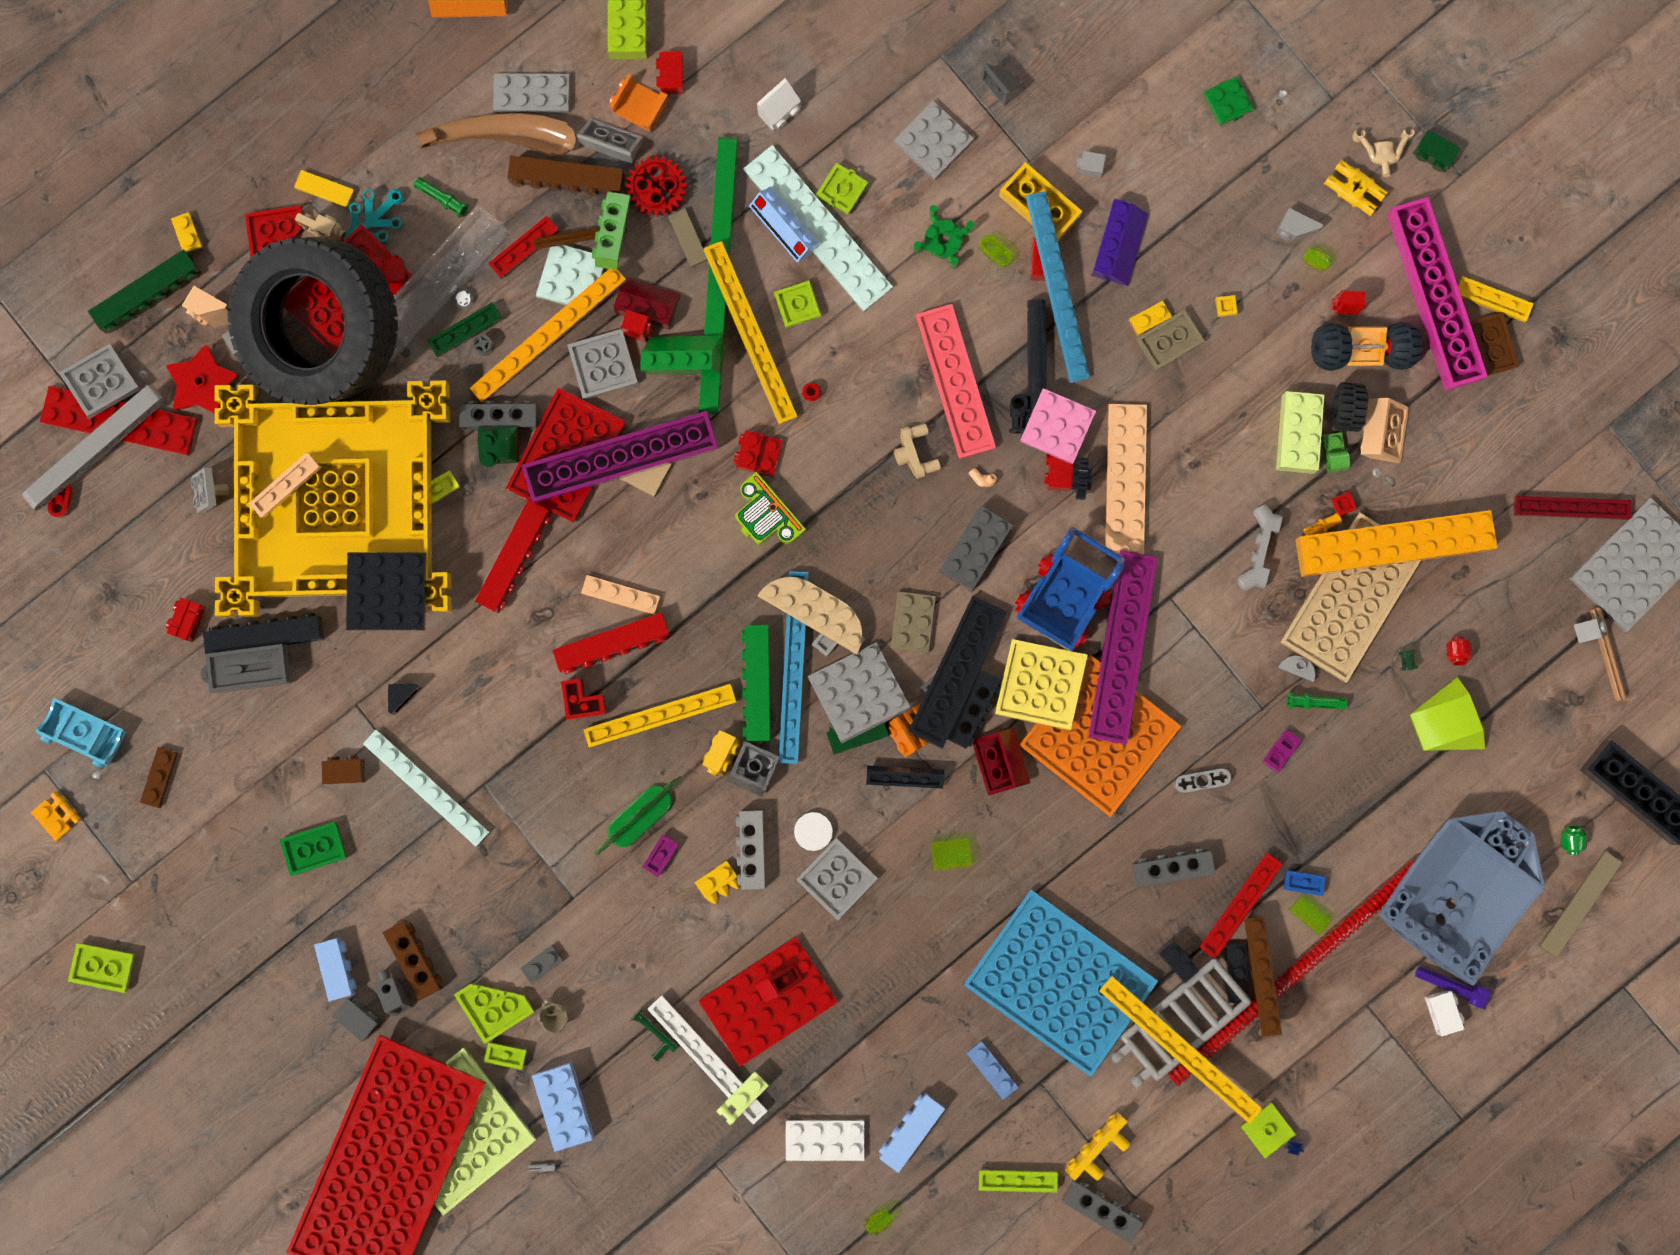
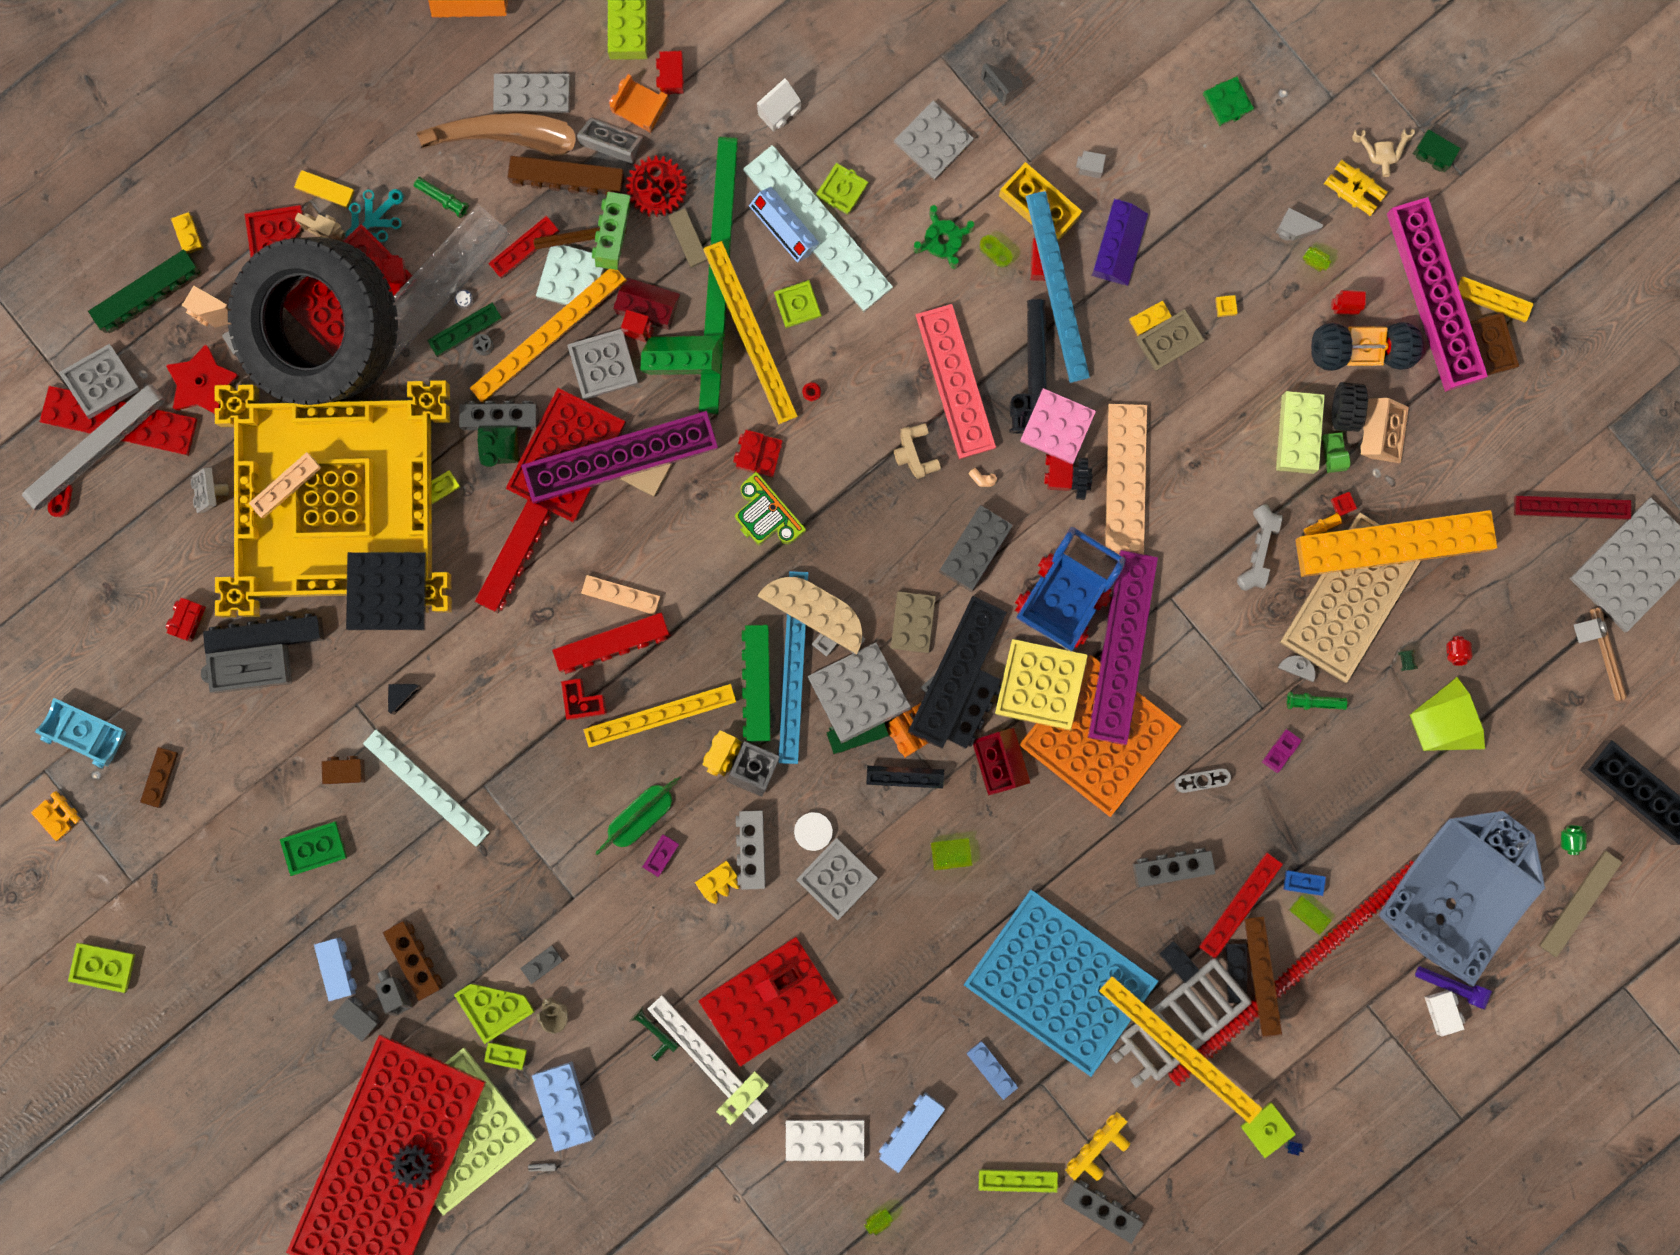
none -> black gear [390,1144,434,1188]

